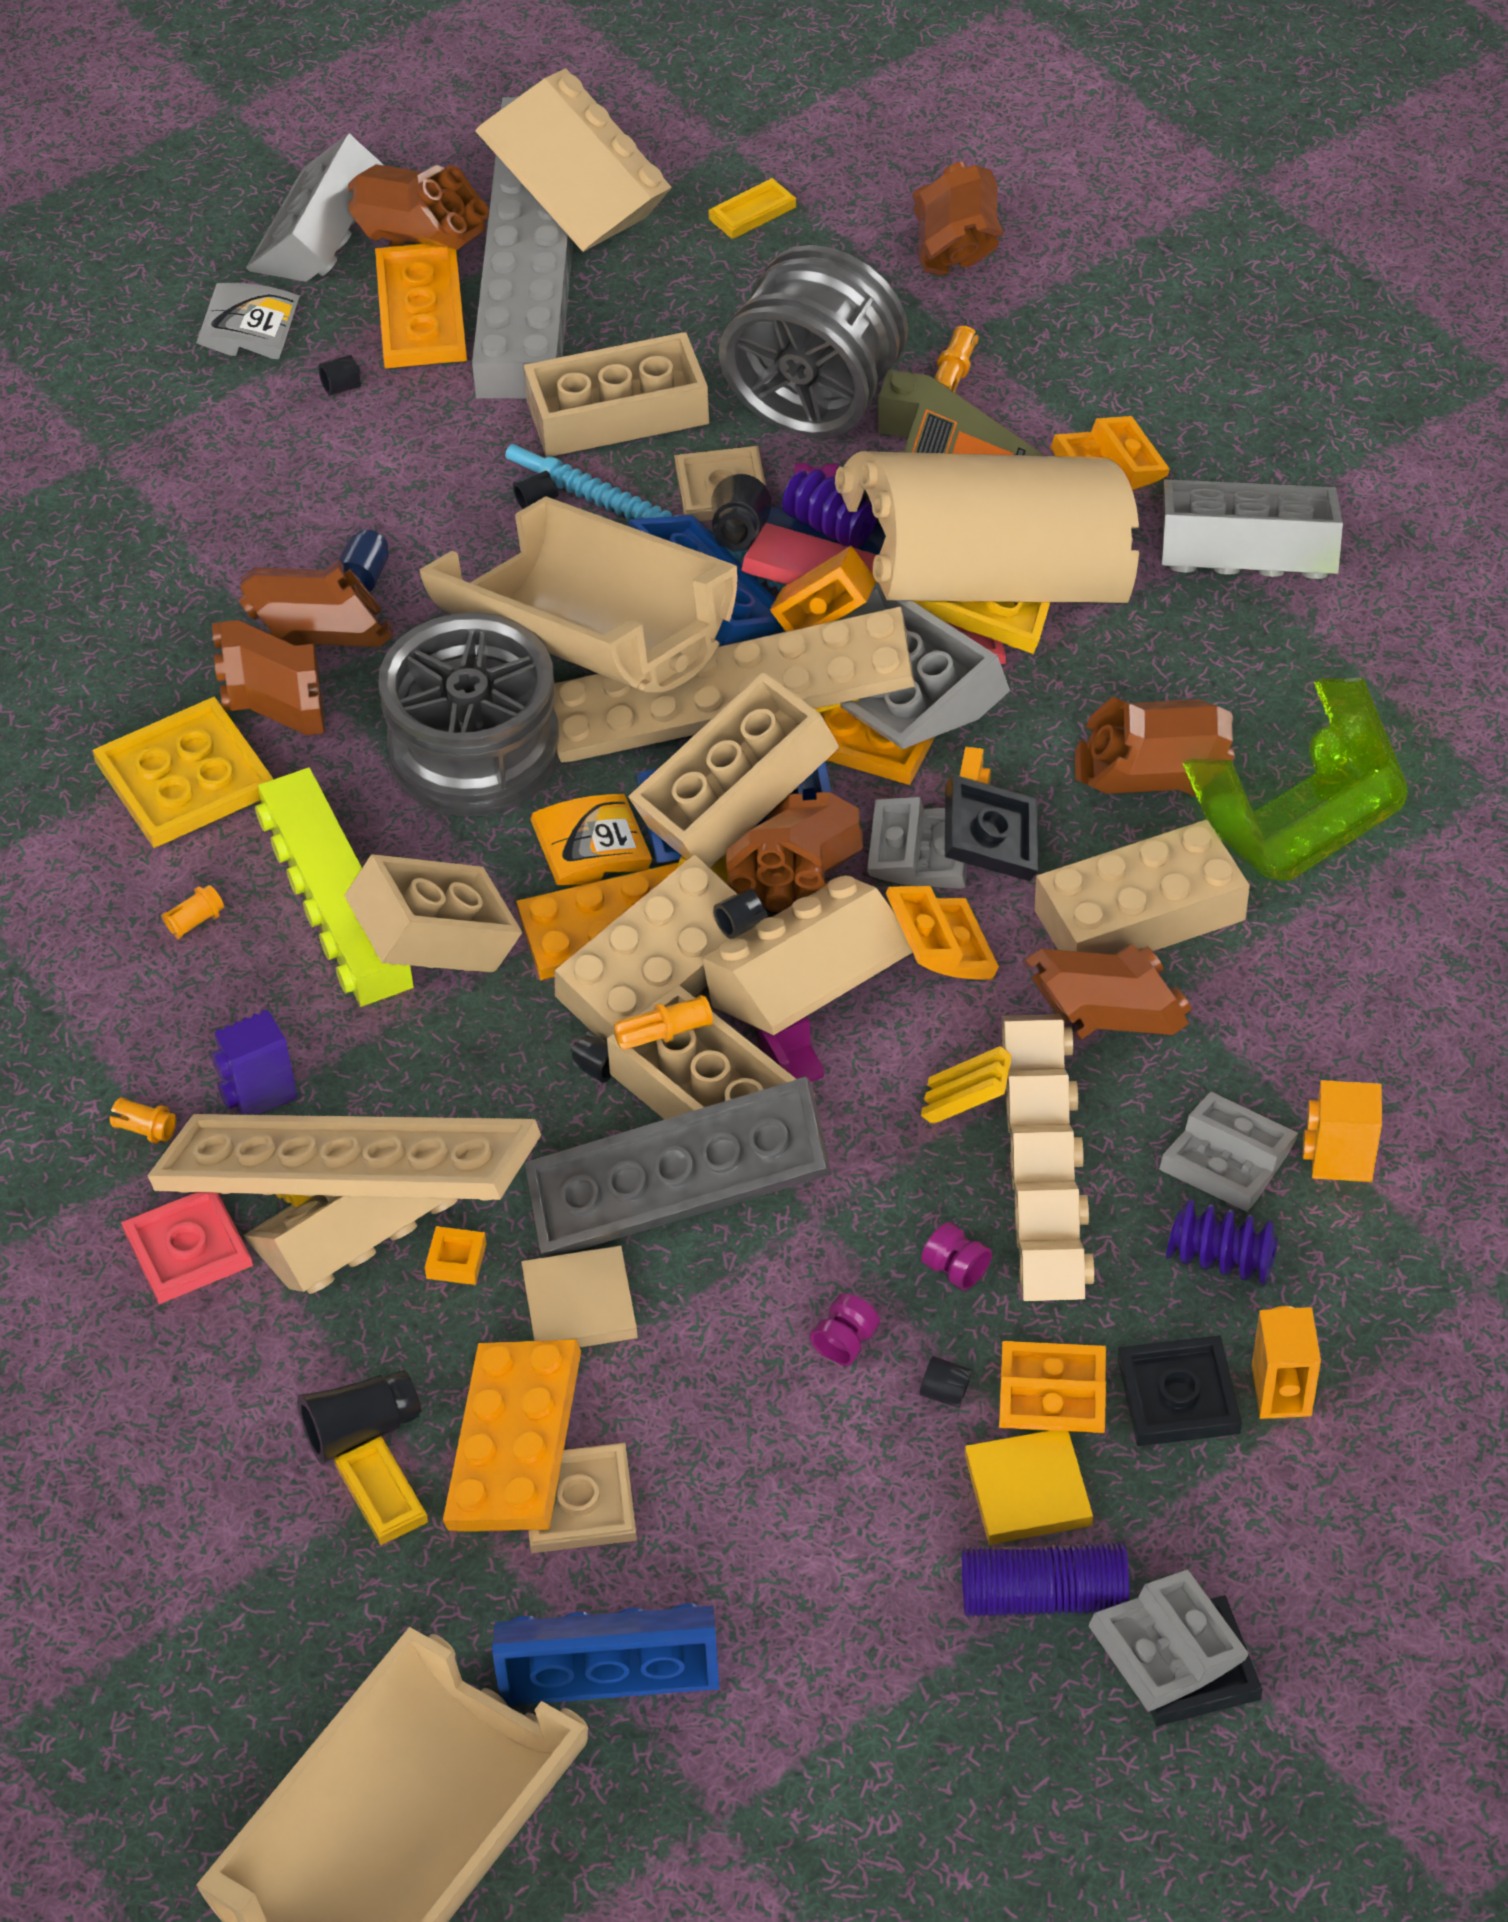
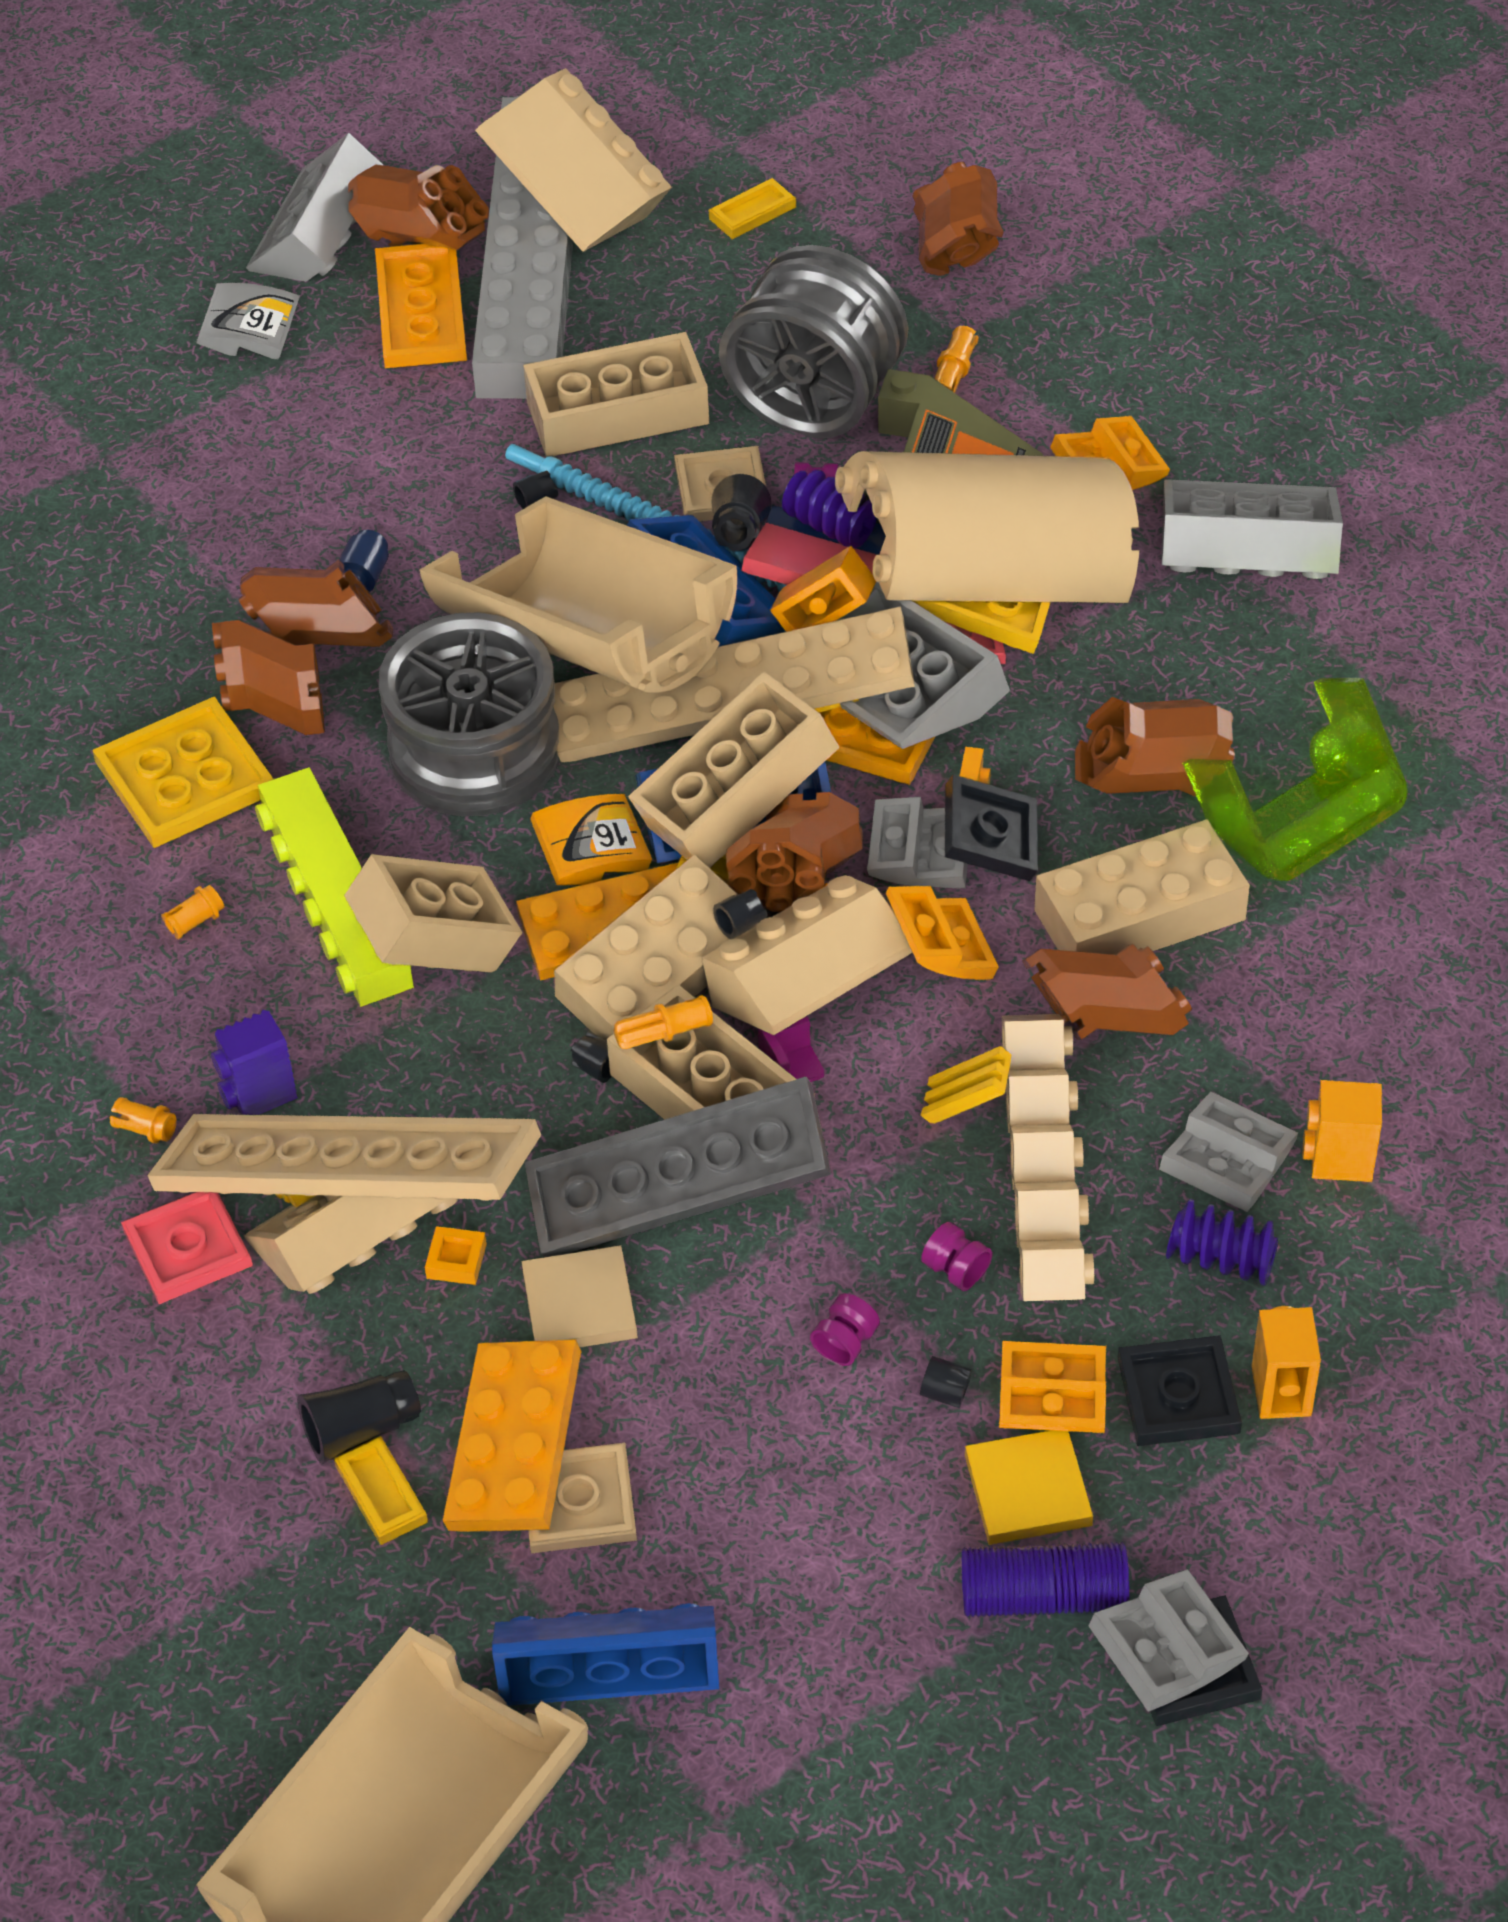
black hose [318,355,361,396] -> none

